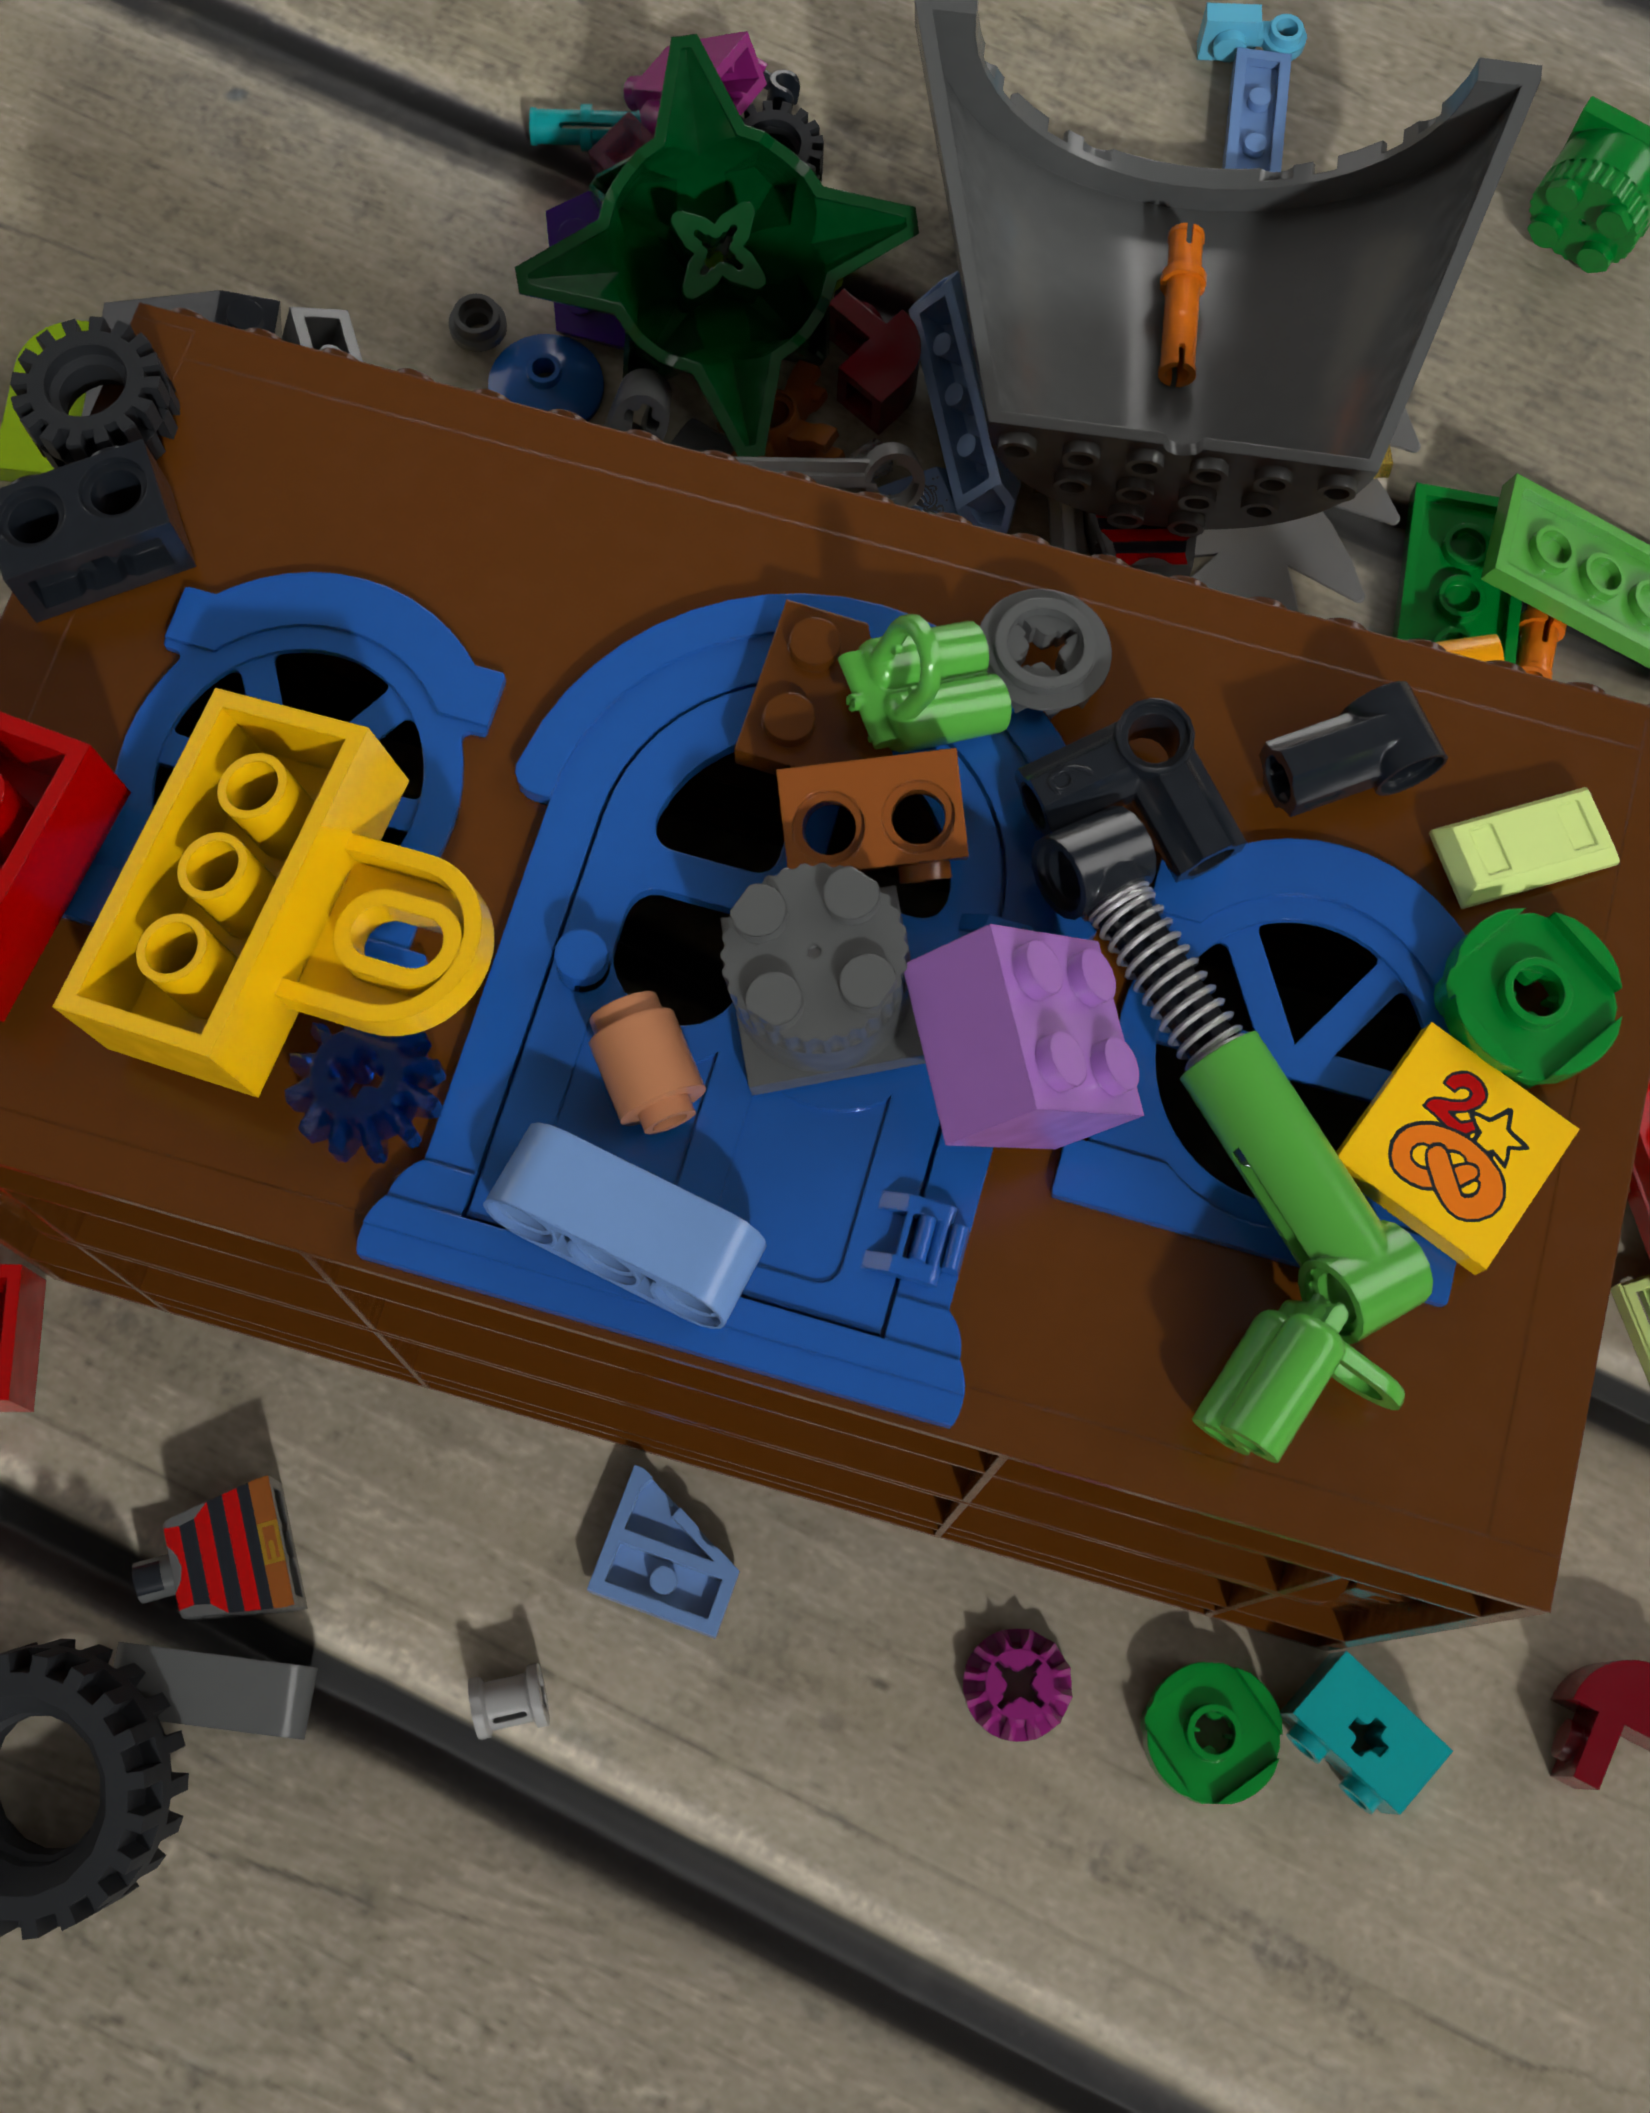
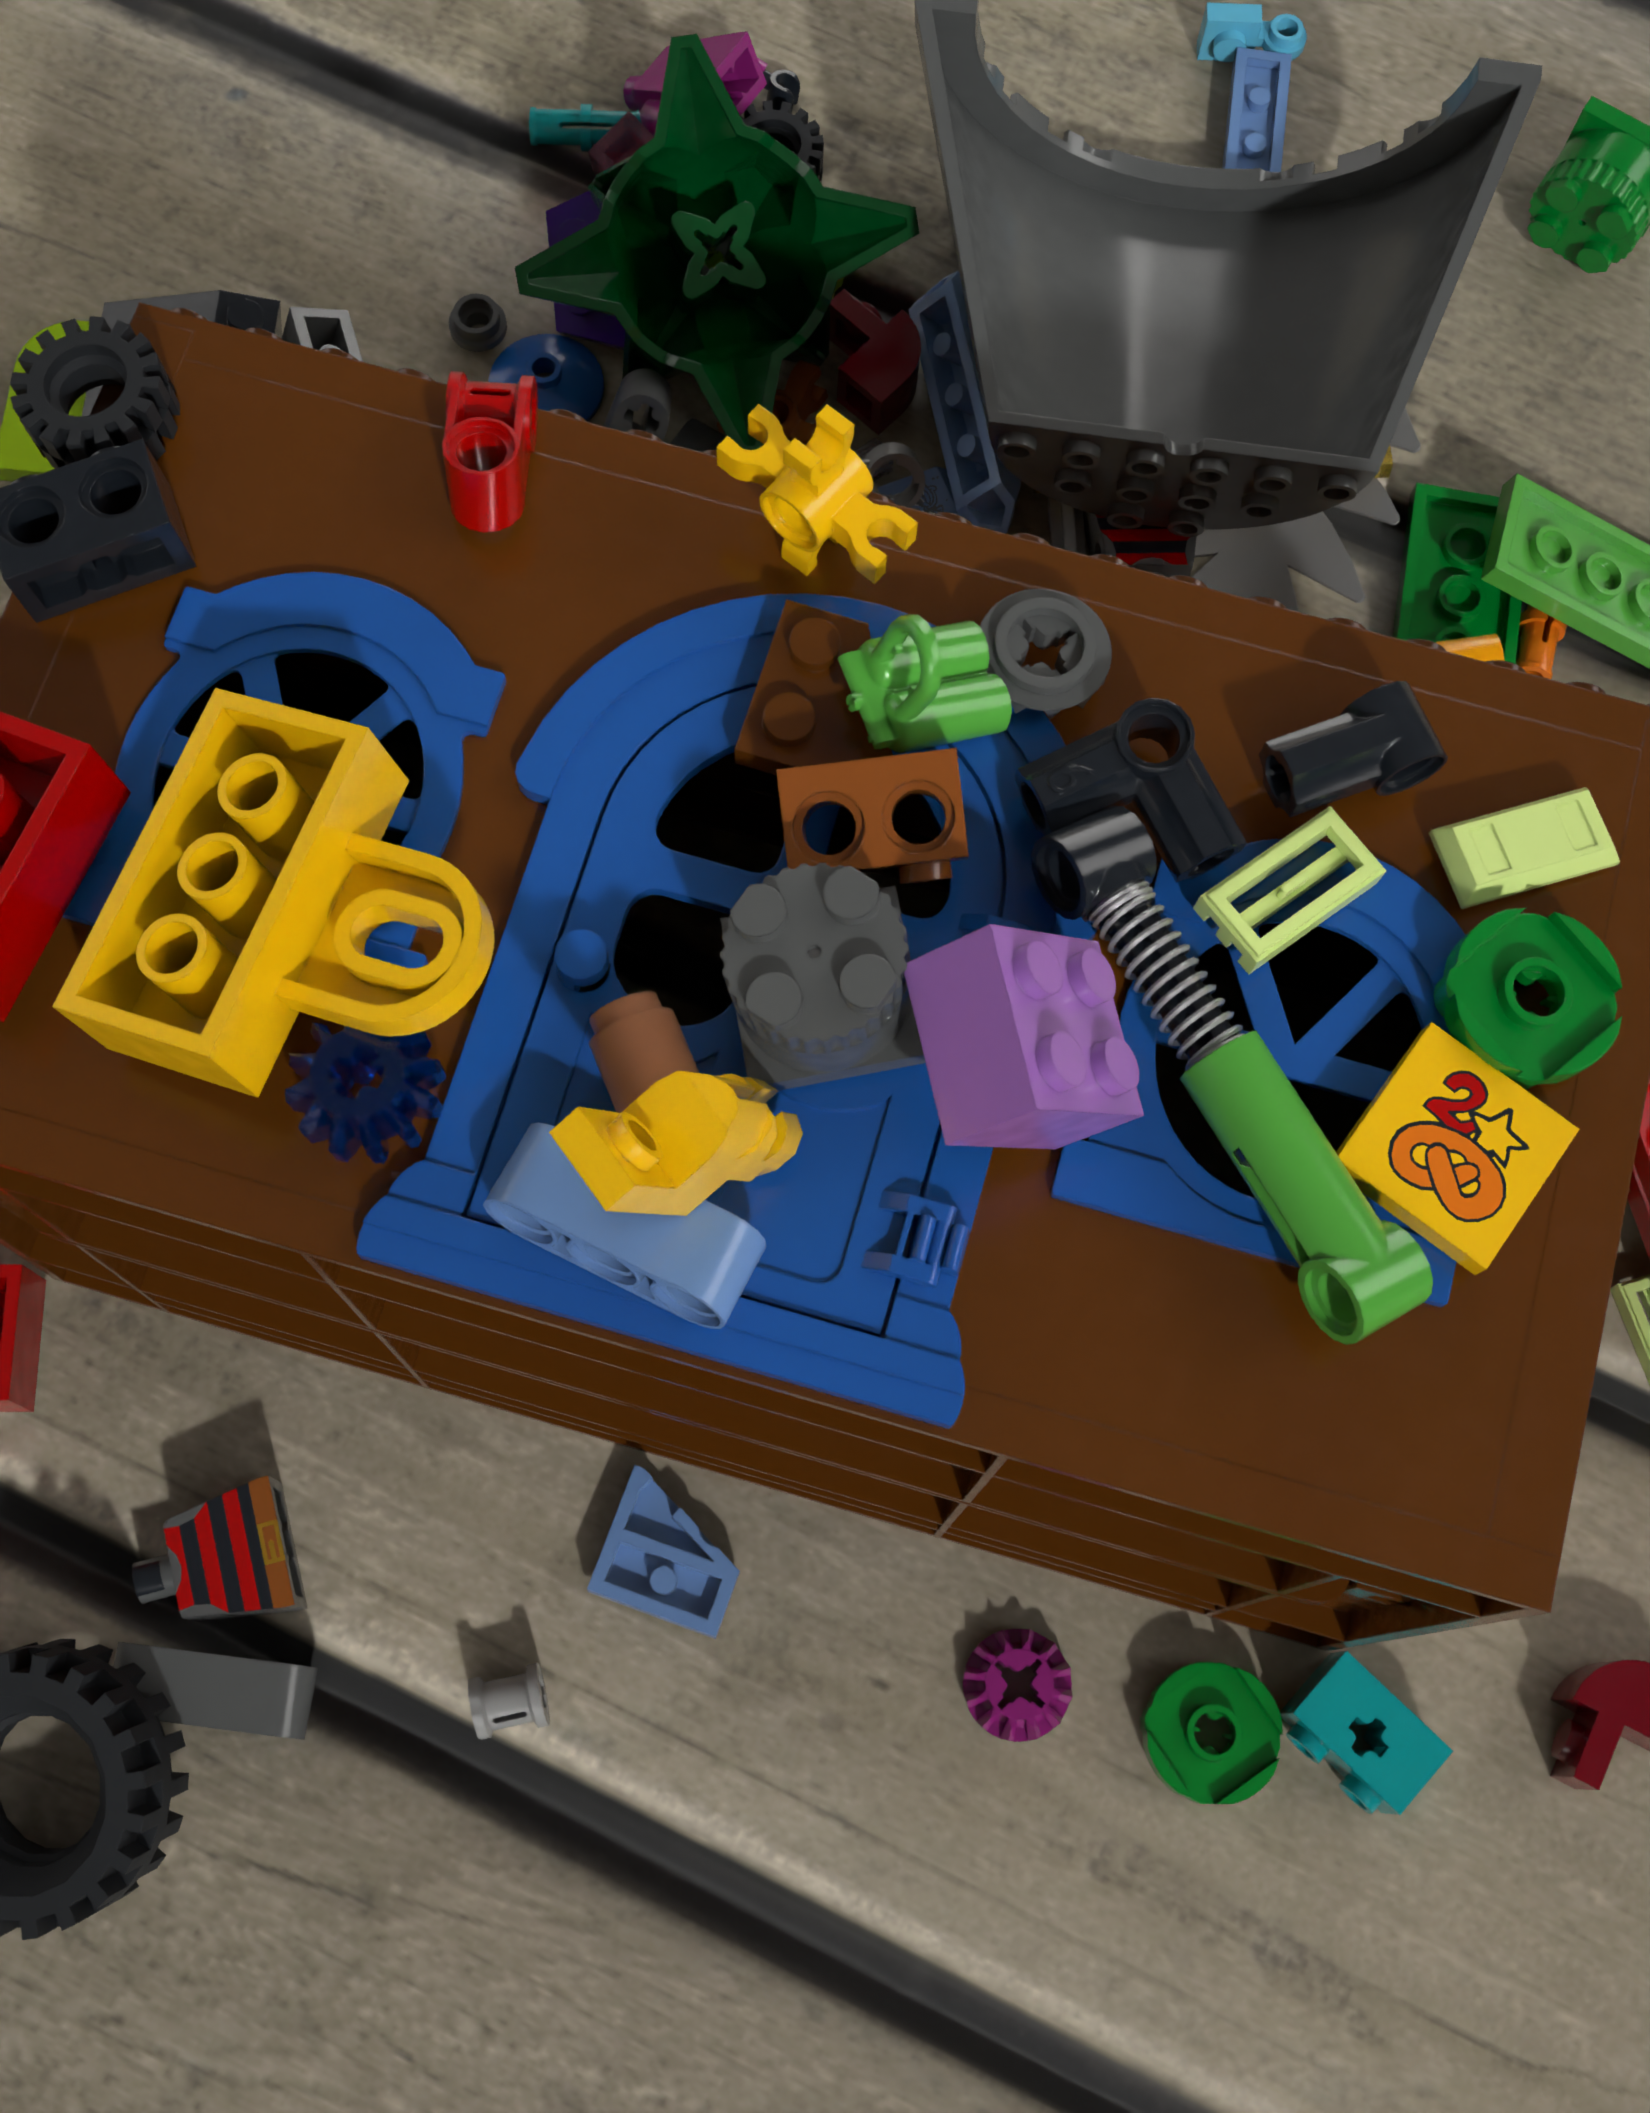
orange pin [1158,223,1207,387] -> none
bright green piece [1192,1293,1405,1463] -> none
none -> red piece [442,371,538,533]
none -> yellow plate [549,1071,803,1216]
none -> yellow pin [716,404,918,584]
none -> yellowish green tile [1193,806,1386,975]

